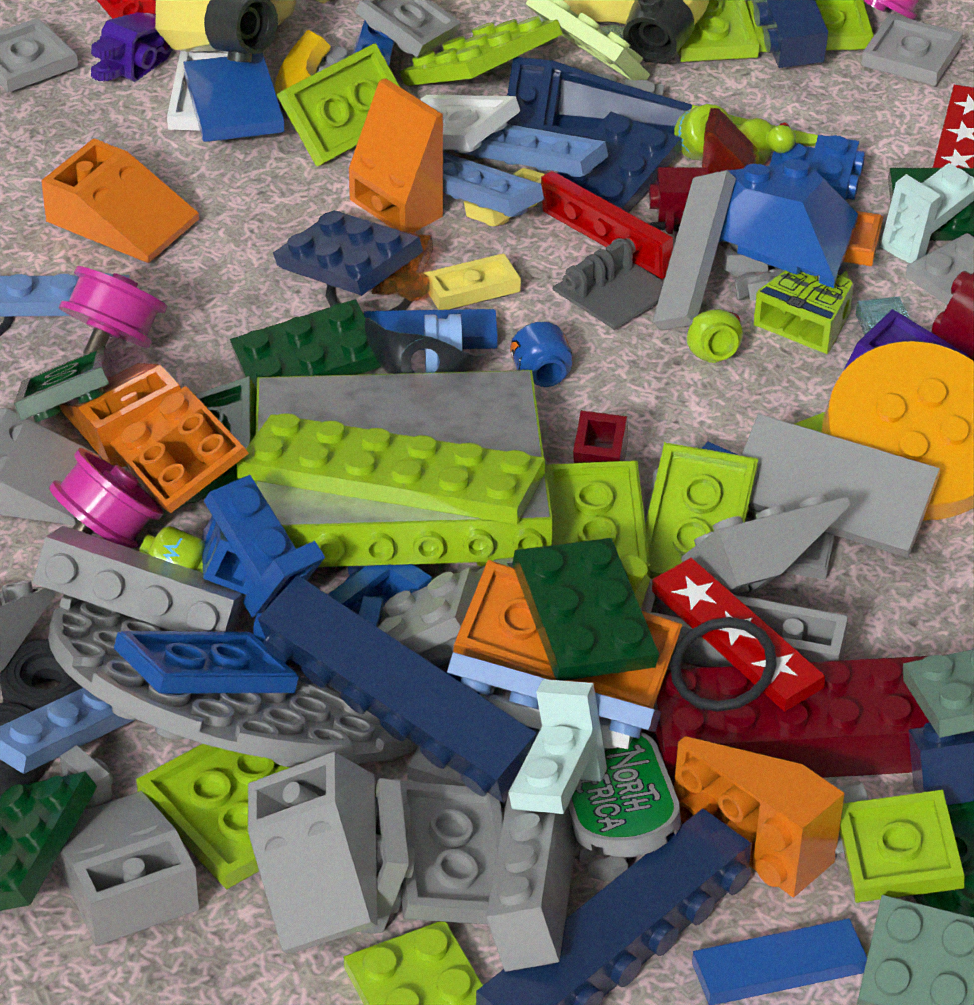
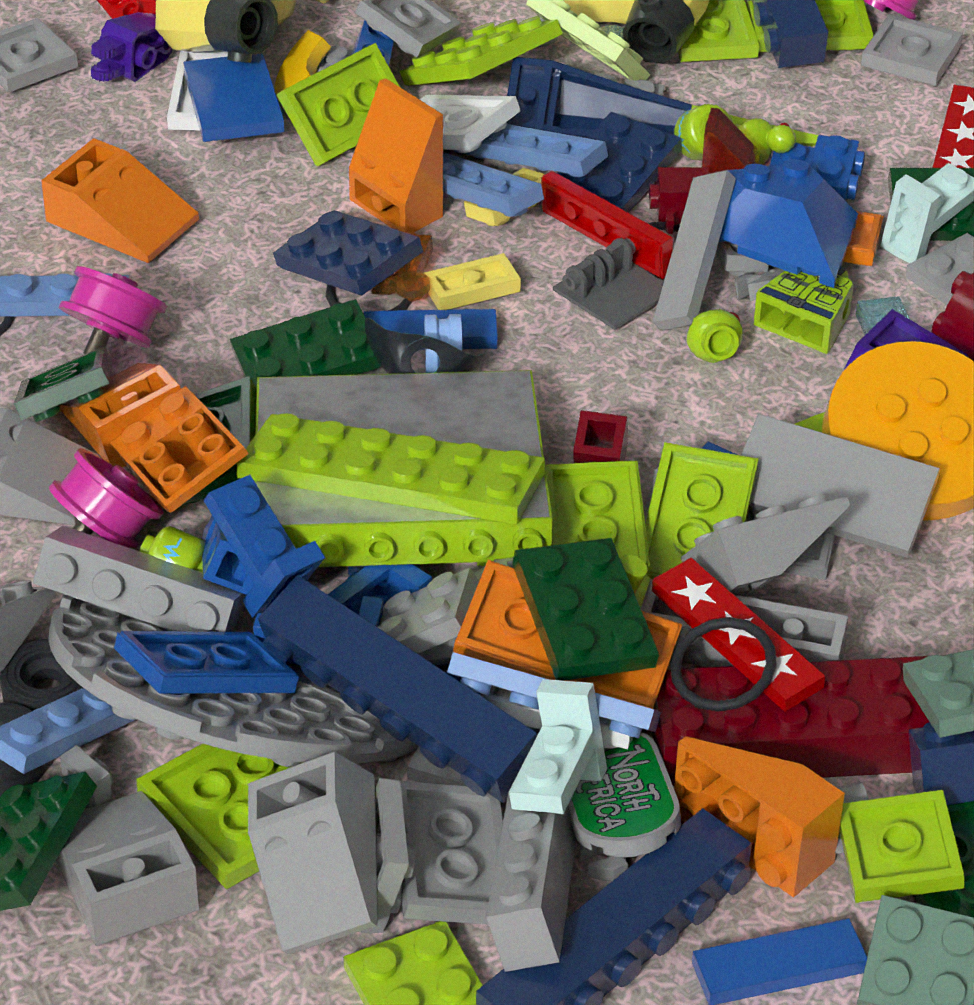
blue head [510,322,574,387] -> none

